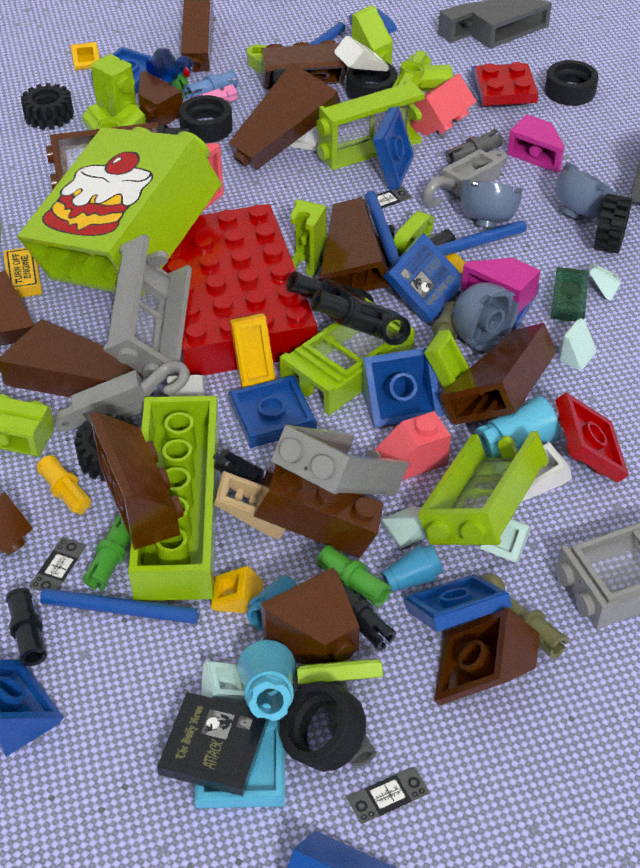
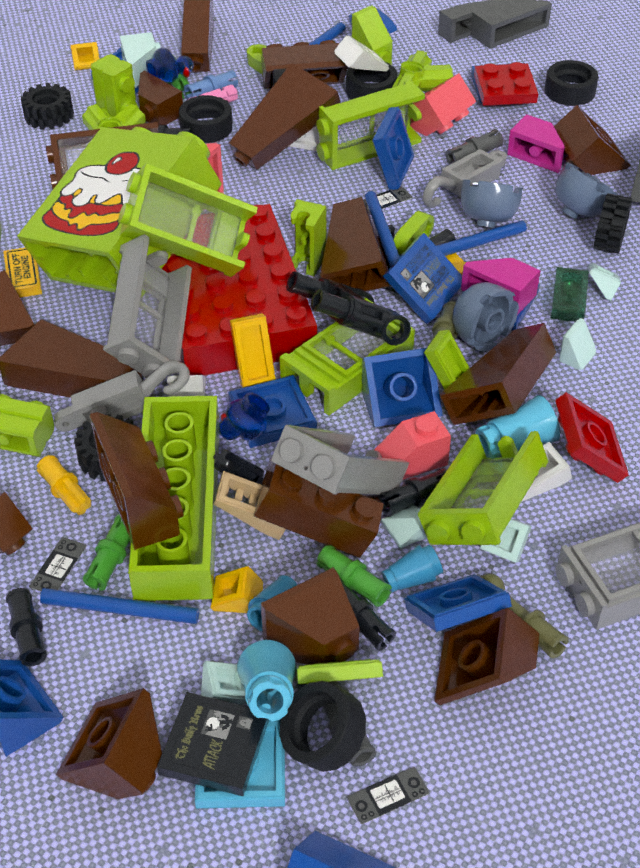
none -> reddish brown slope [56,688,162,799]
none -> door [118,163,258,277]
none -> light aqua slope [120,32,162,88]
none -> clear blue animal [219,393,270,441]
none -> black pin [378,468,447,517]
none -> reddish brown slope [554,105,631,175]

